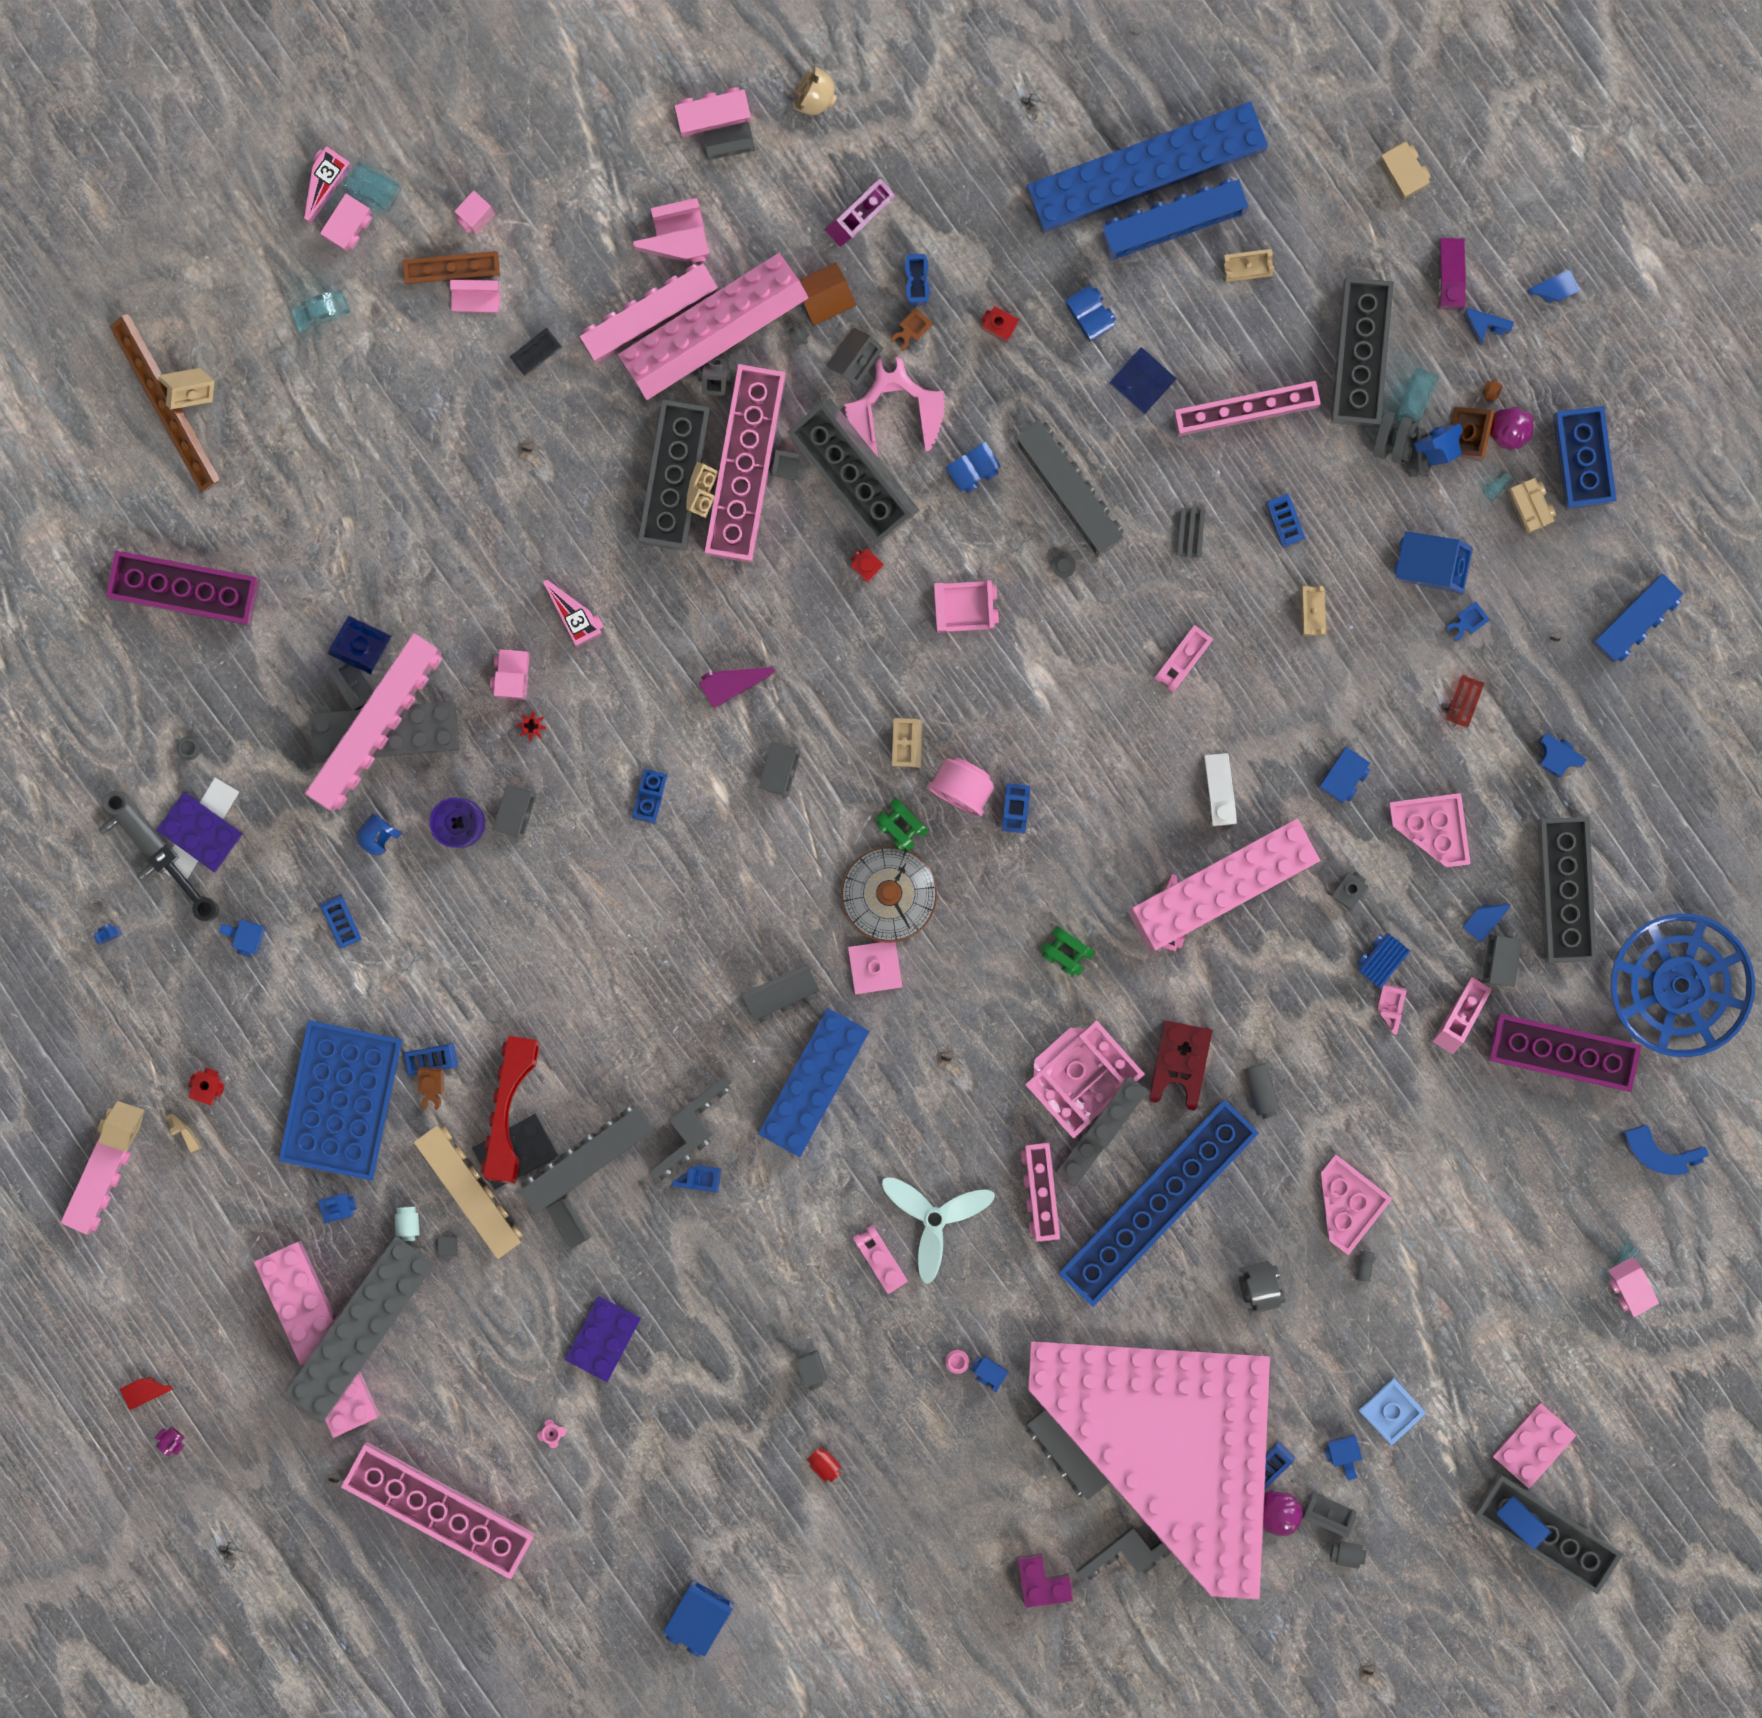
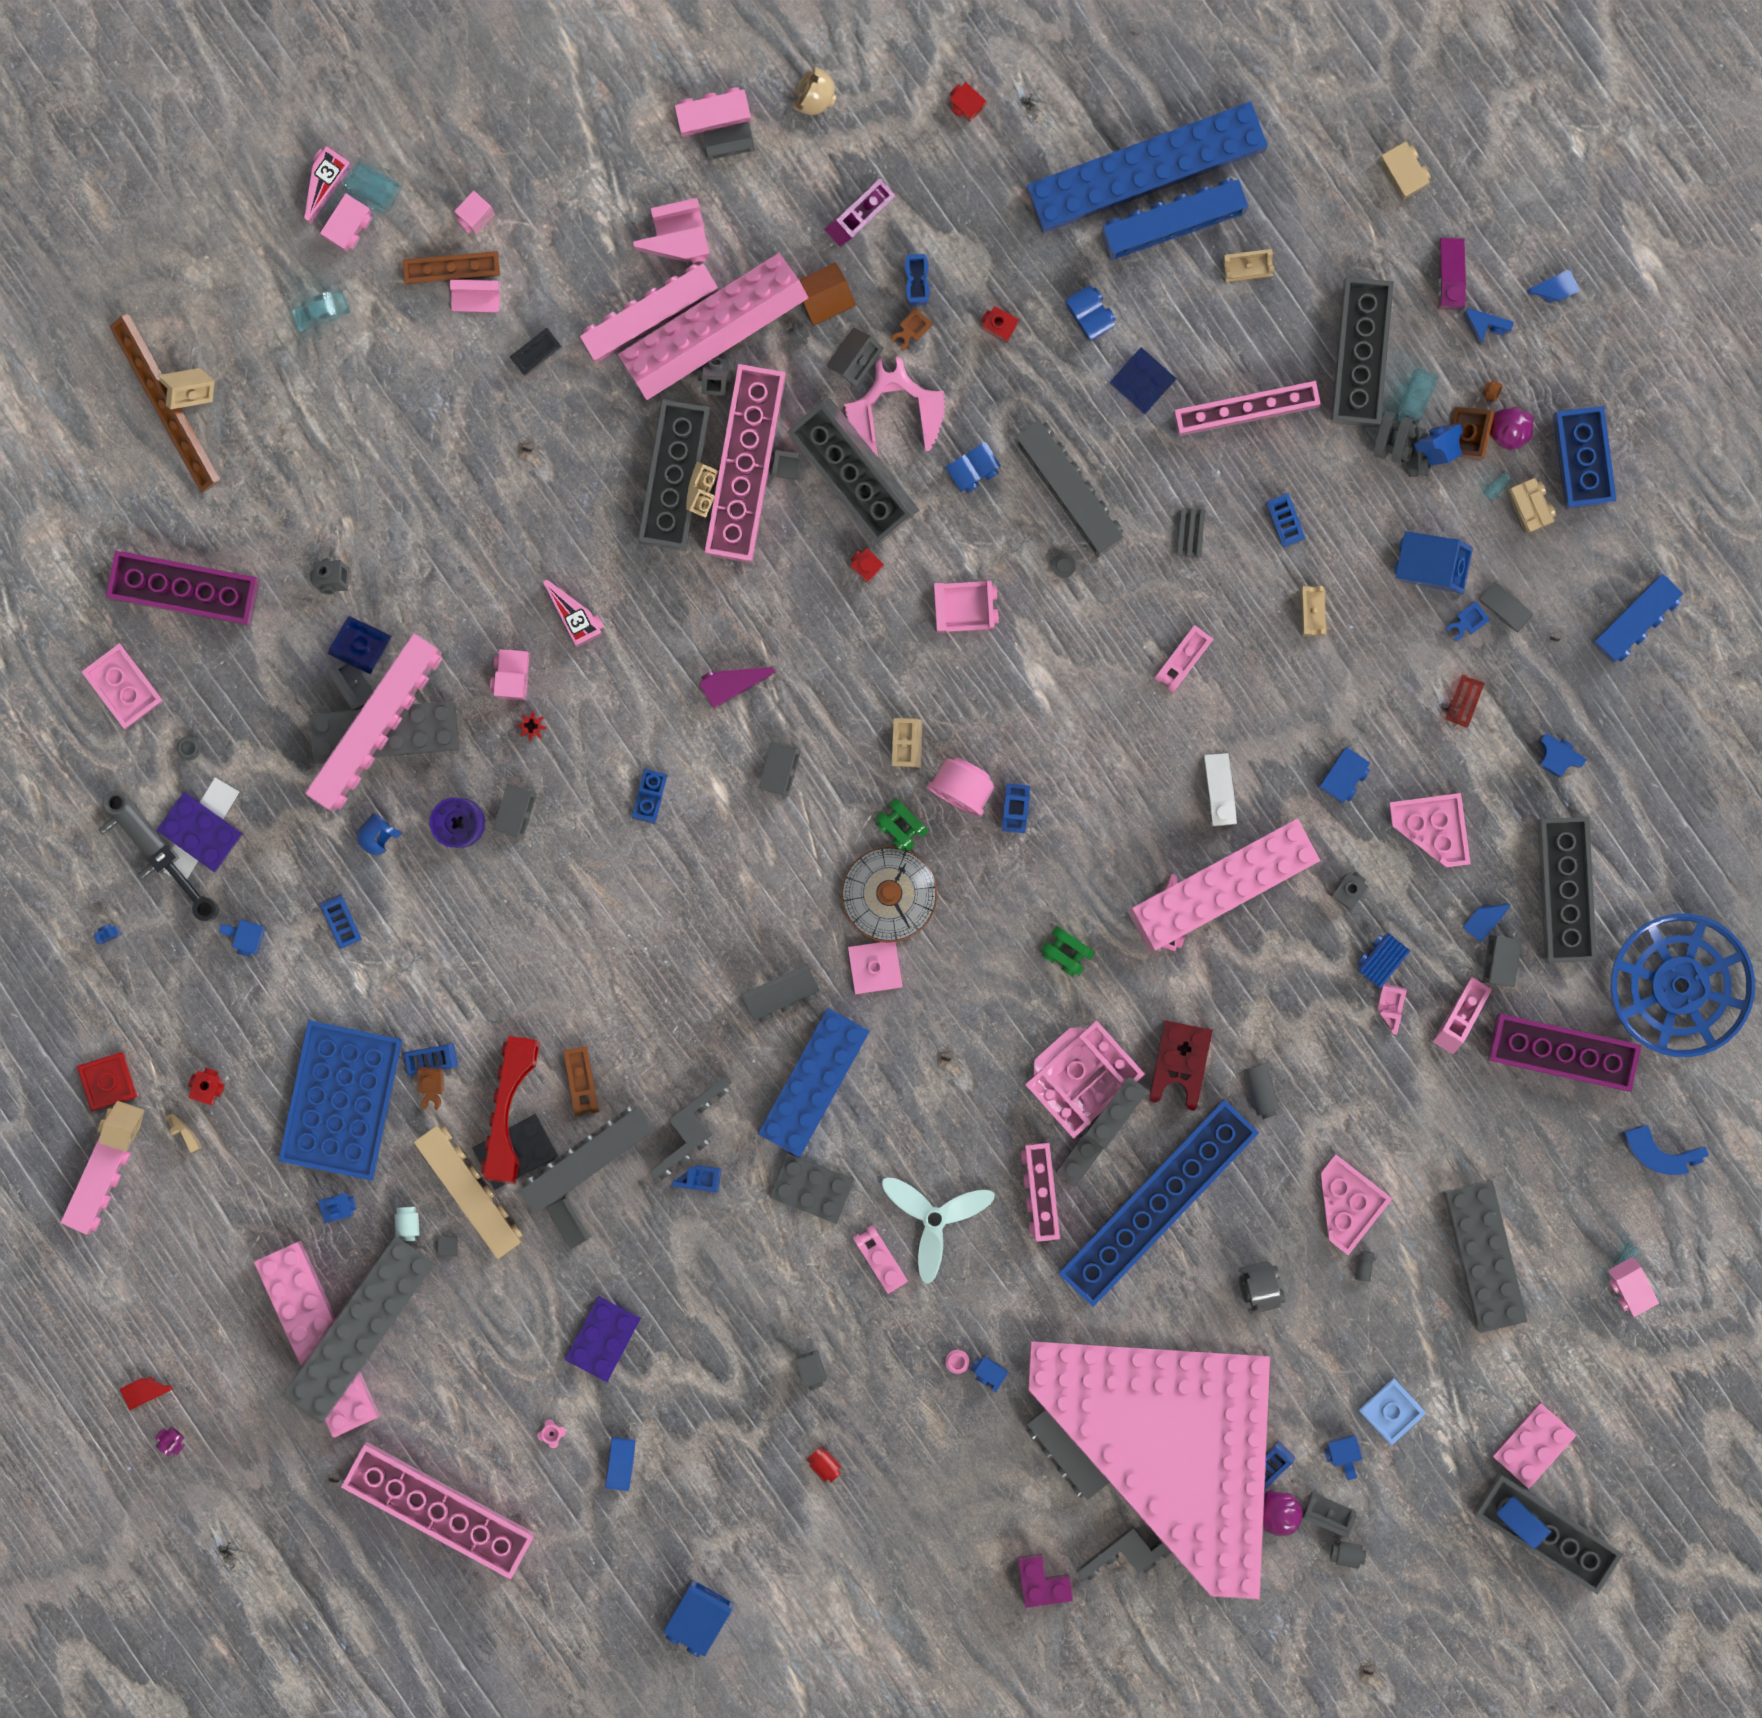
none -> red tile [77,1051,138,1112]
none -> bright pink plate [82,643,164,730]
none -> dark grey brick [310,558,349,595]
none -> dark orange plate [563,1046,599,1116]
none -> blue slope [605,1437,636,1491]
none -> dark grey plate [770,1153,854,1224]
none -> red brick [949,82,987,122]
none -> dark grey brick [1443,1180,1528,1333]
none -> dark grey slope [1479,581,1533,633]

